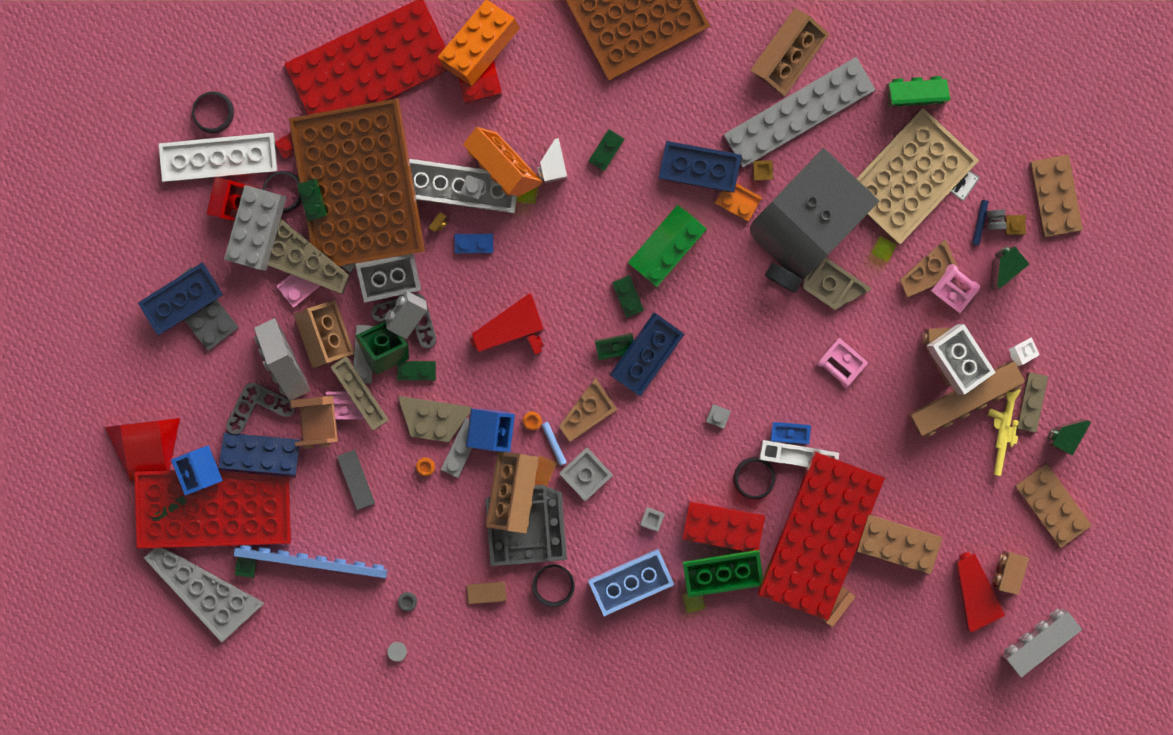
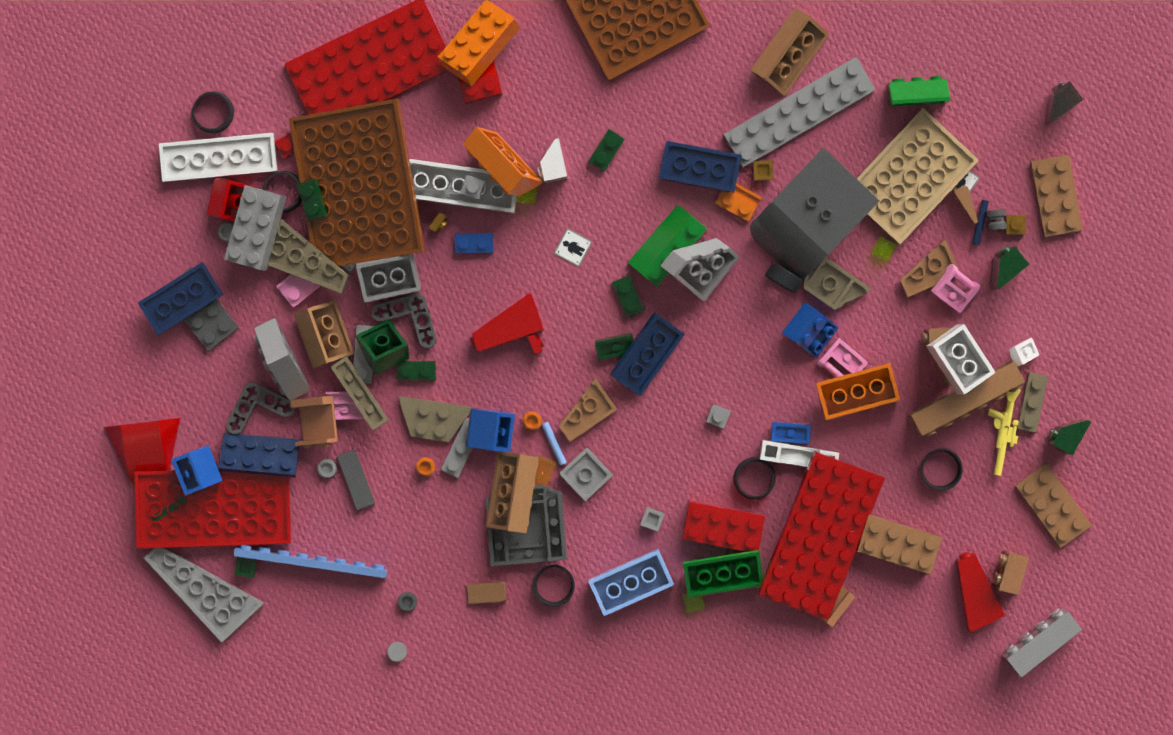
light grey brick [385,291,427,339] -> none
none -> light grey tile [218,223,234,242]
none -> light grey tile [317,459,337,478]
none -> sticker [554,228,592,267]
none -> light grey brick [661,238,740,301]
none -> blue slope [782,302,838,358]
none -> orange slope [816,363,900,420]
none -> black tyre [921,448,963,491]
none -> medium nougat slope [952,186,978,224]
none -> clear smoke slope [1045,81,1084,125]

